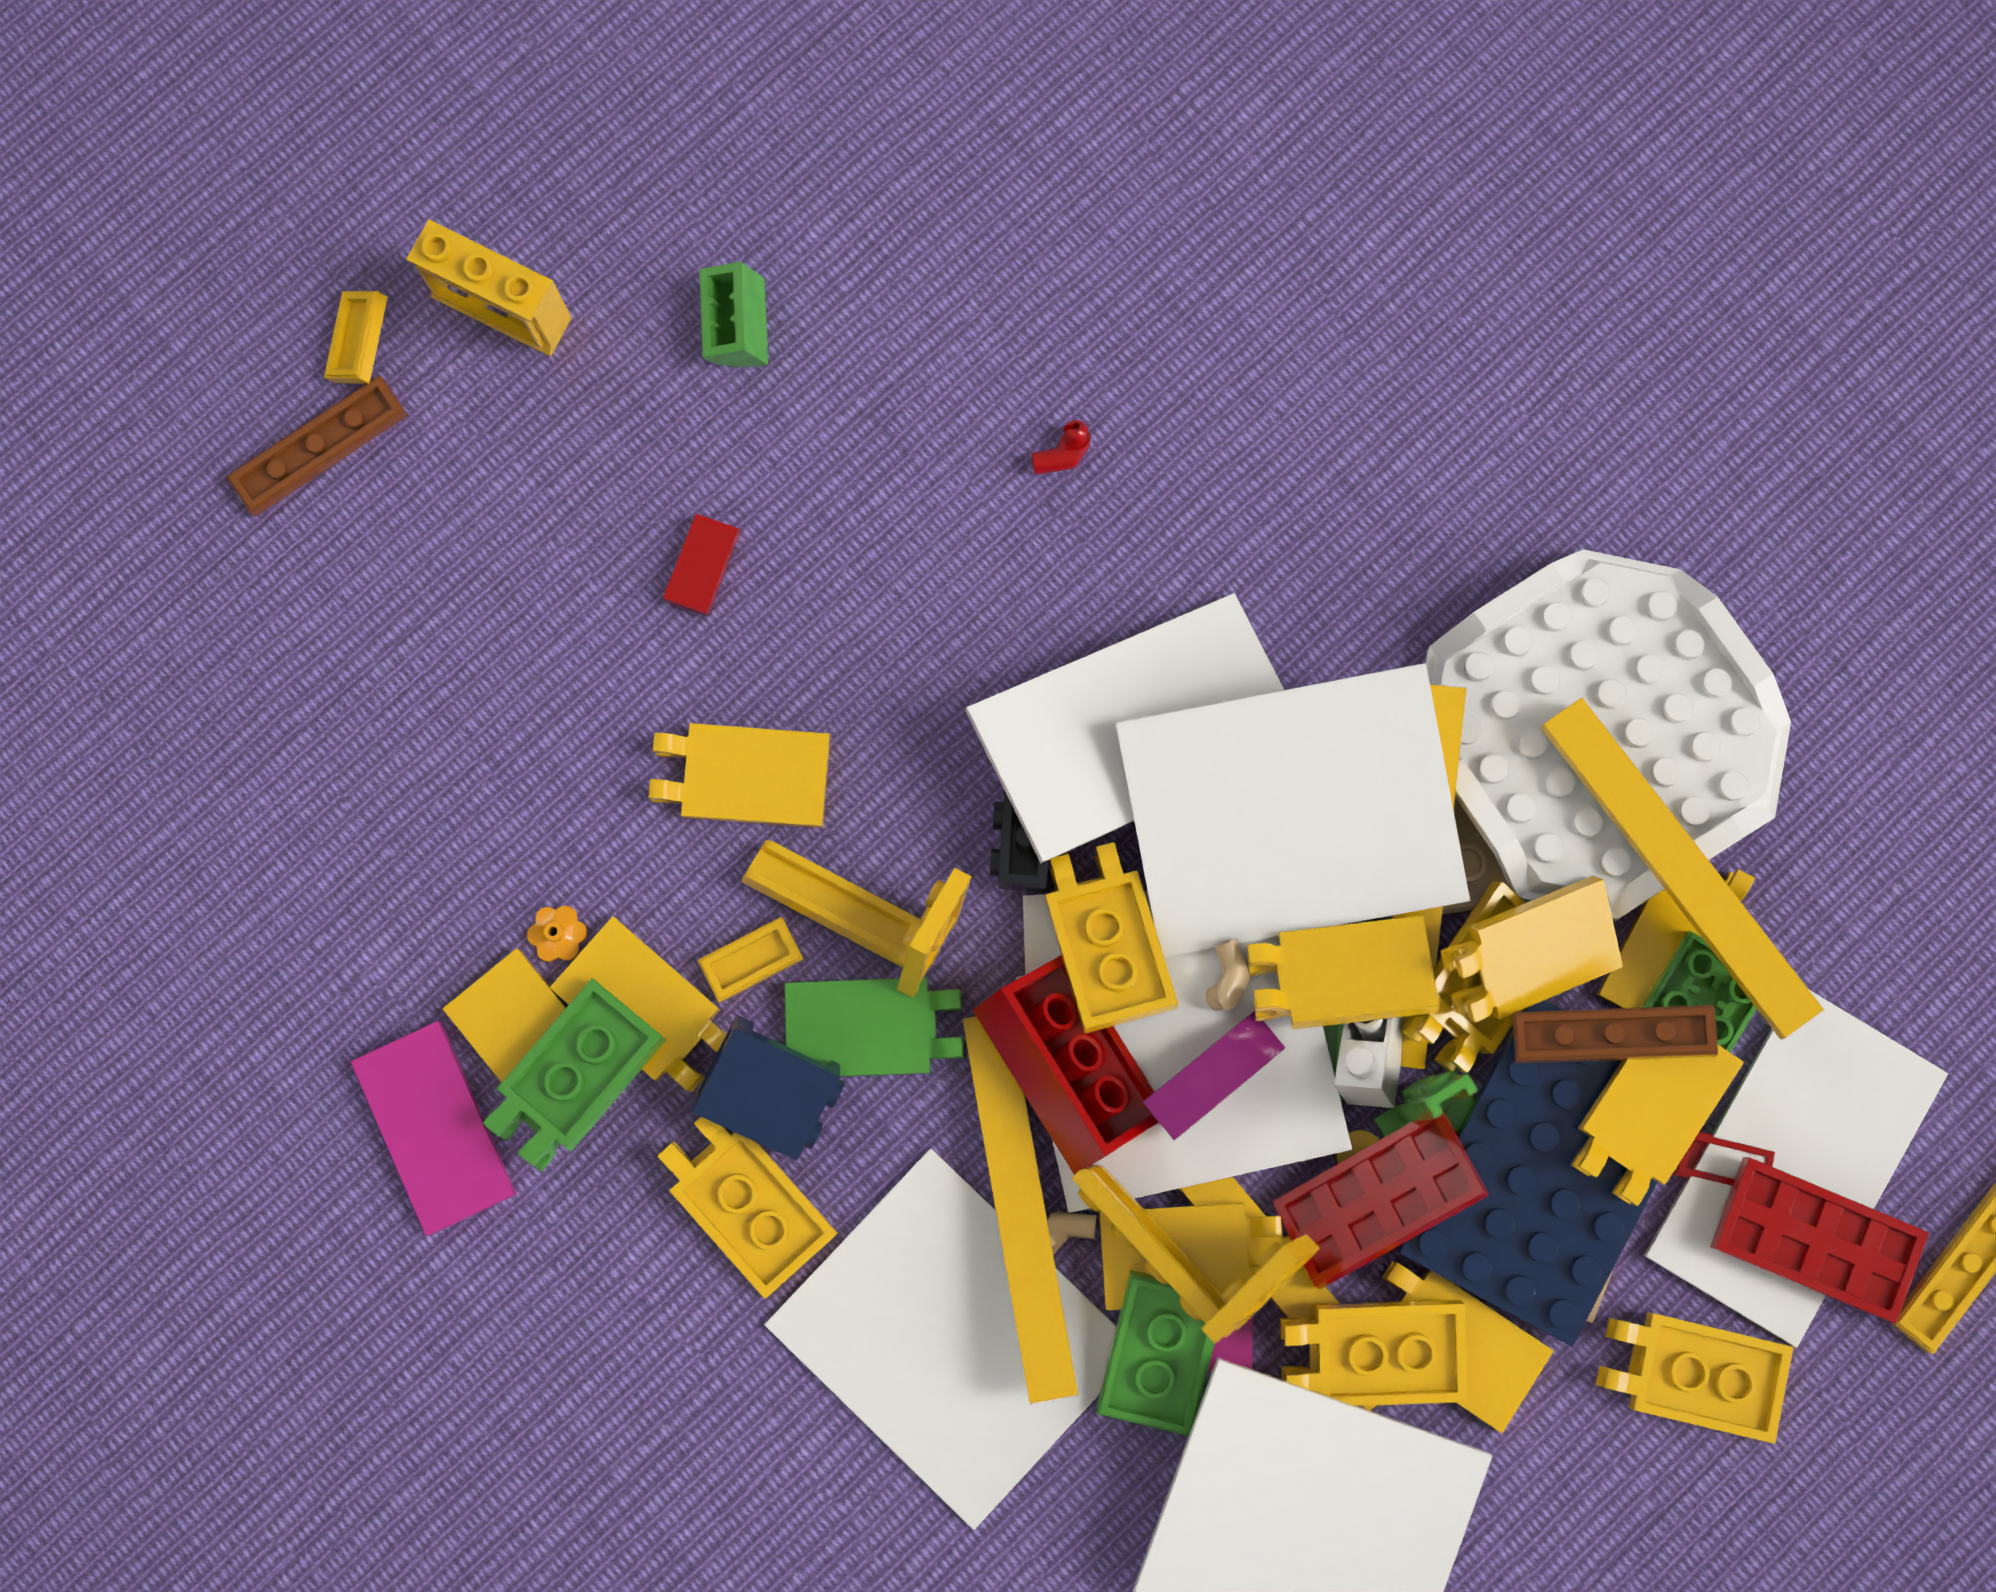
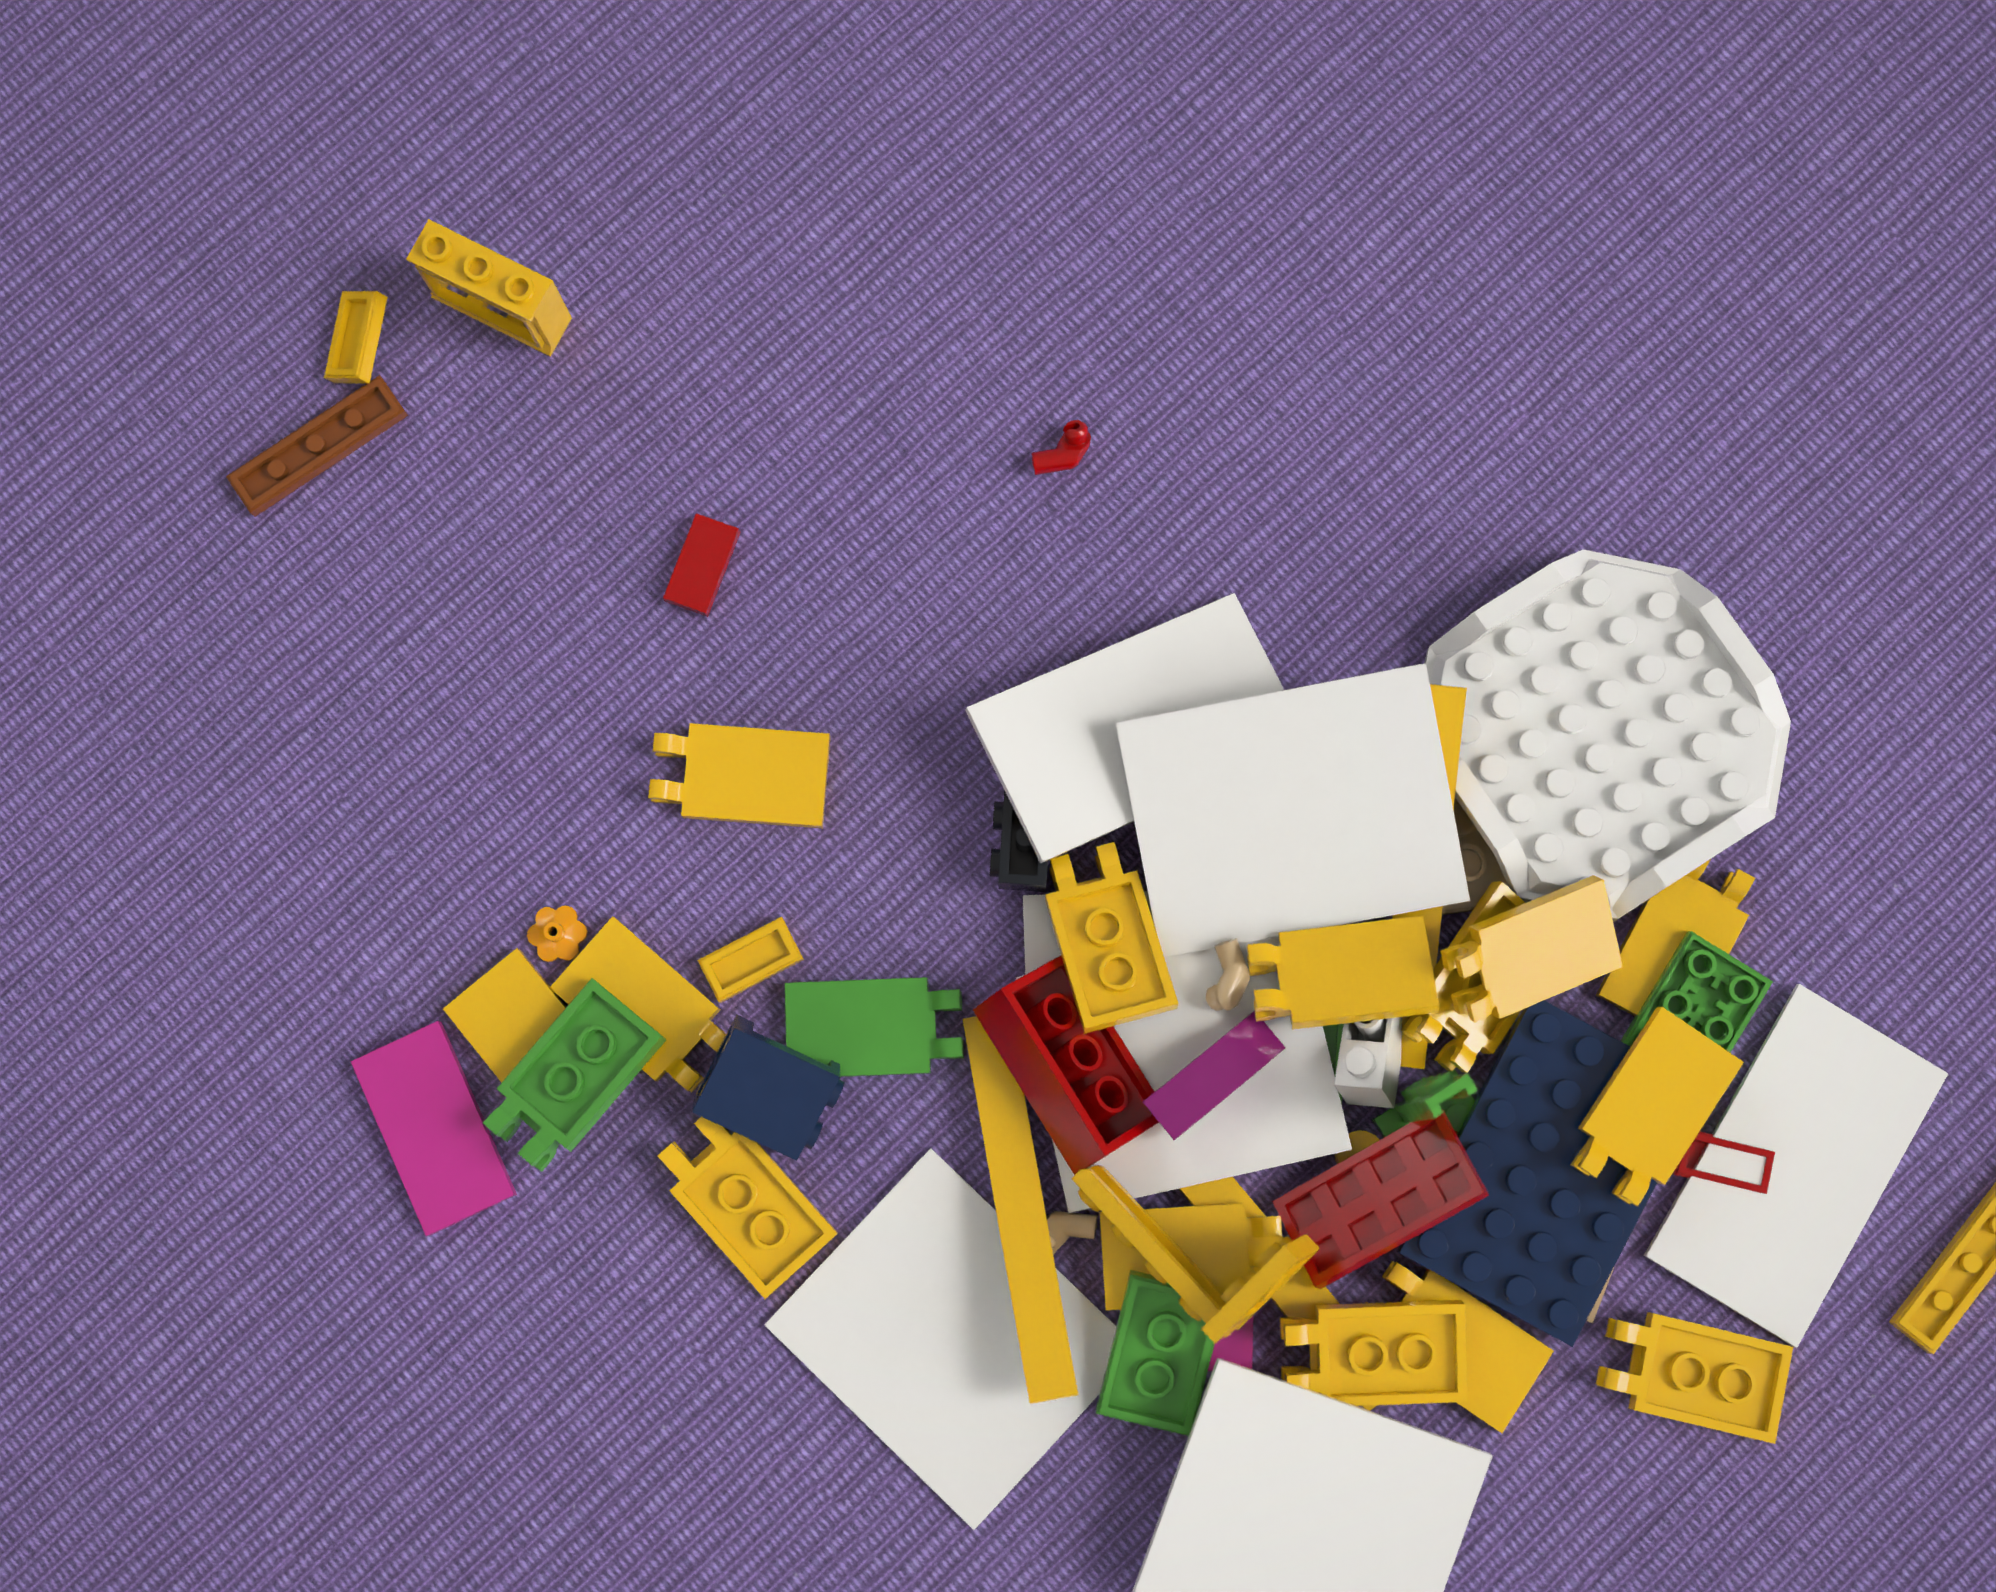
bright green brick [699,261,768,367] -> none
yellow bracket [742,840,972,999] -> none
dark orange tile [1513,1005,1718,1064] -> none
yellow tile [1541,697,1824,1040] -> none
red plate [1710,1157,1929,1324] -> none

